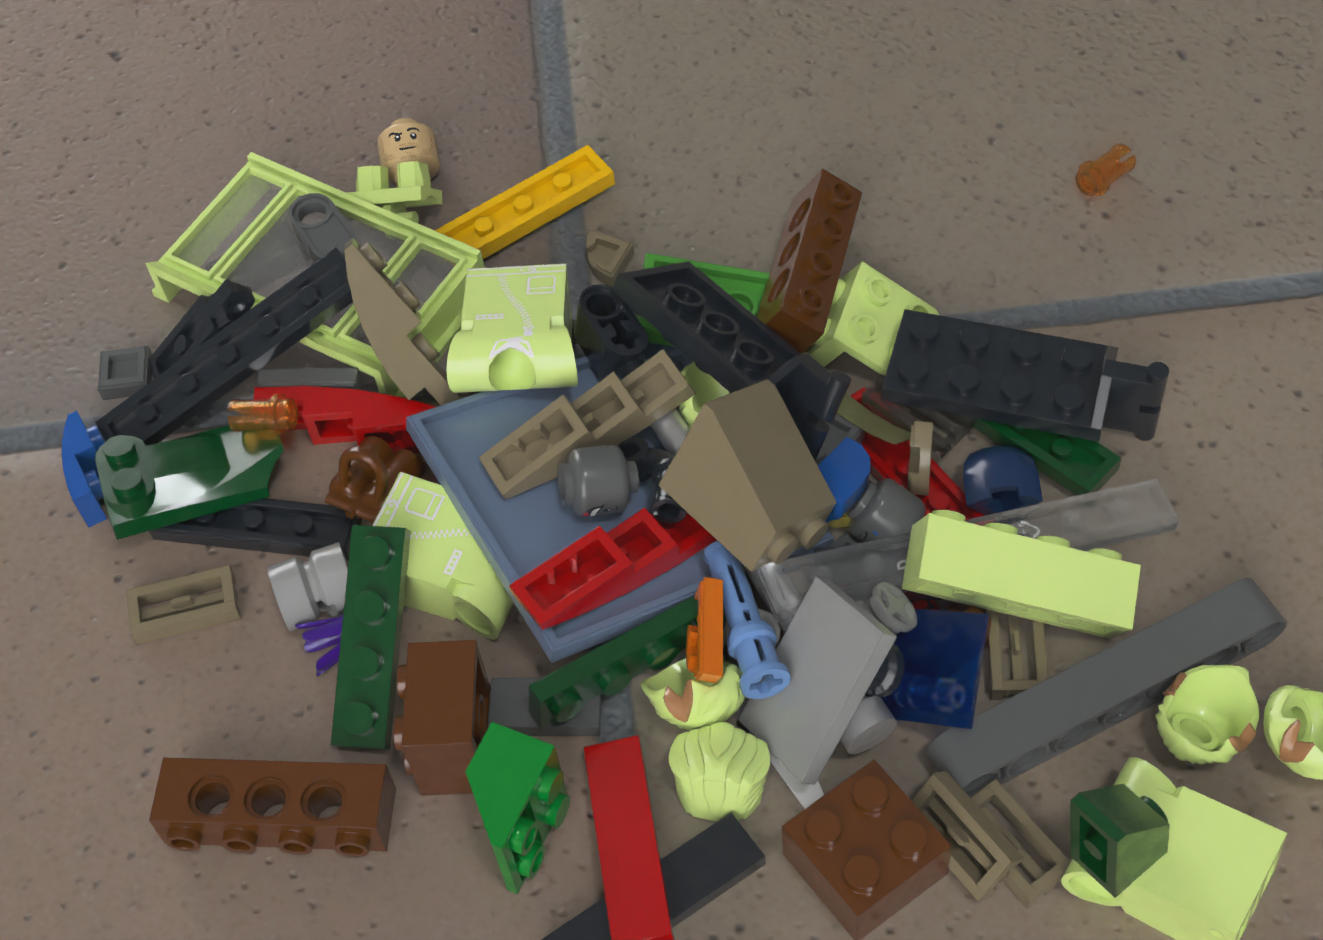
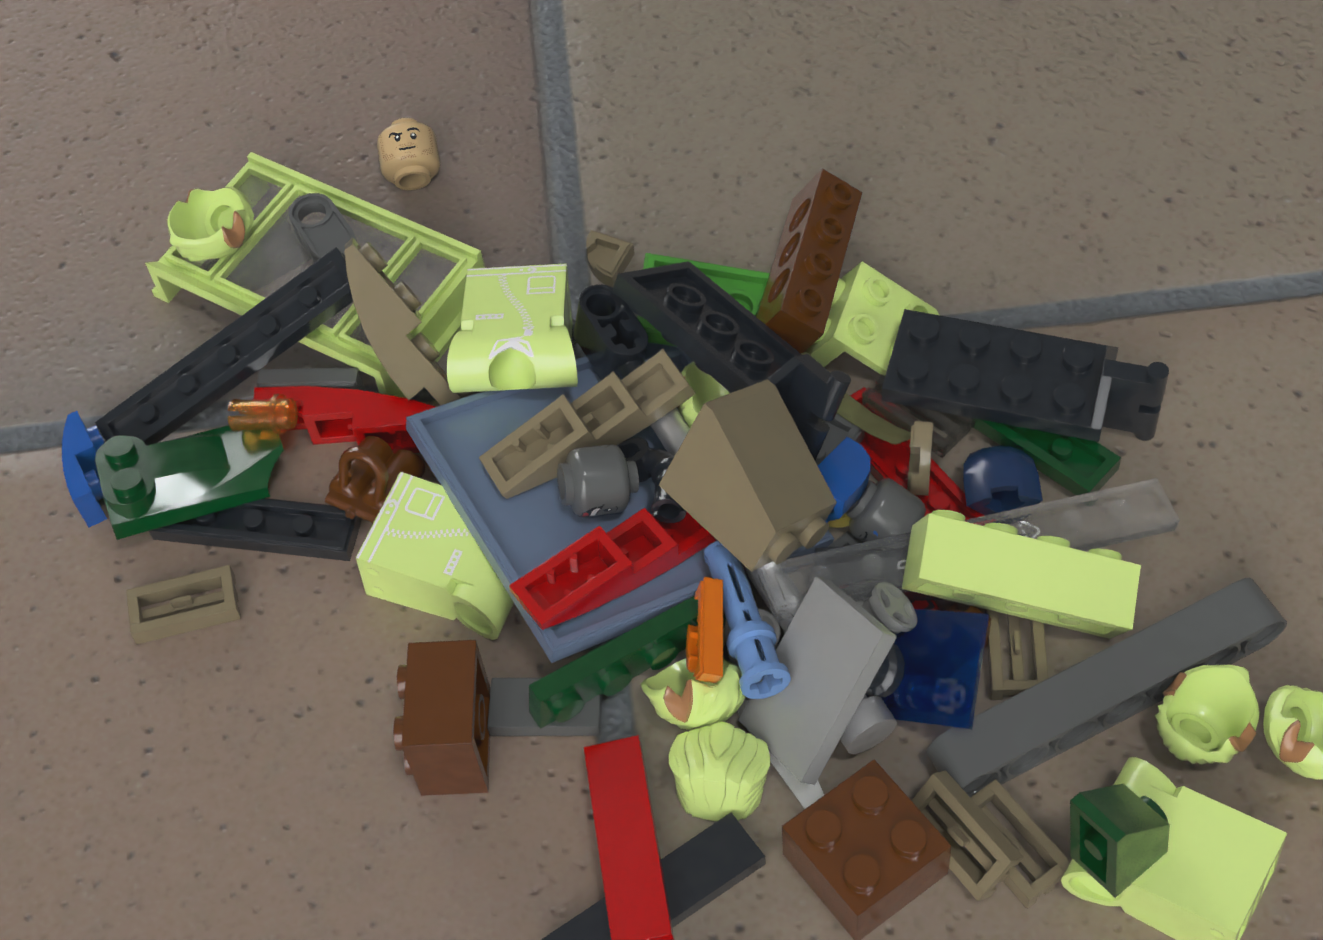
dark grey tile [98,345,152,400] -> none
black hinge [148,279,255,378] -> none
reddish brown brick [149,757,396,857] -> none
light grey wheel [267,542,348,632] -> none
dark purple piece [295,614,343,676] -> none
dark green plate [330,525,411,750] -> none
yellowish green hips [347,161,443,241] -> none
yellow plate [434,145,615,267] -> none
green slope [465,722,570,894] -> none
clear orange pin [1075,143,1136,197] -> none
none -> yellowish green hair [167,186,254,262]

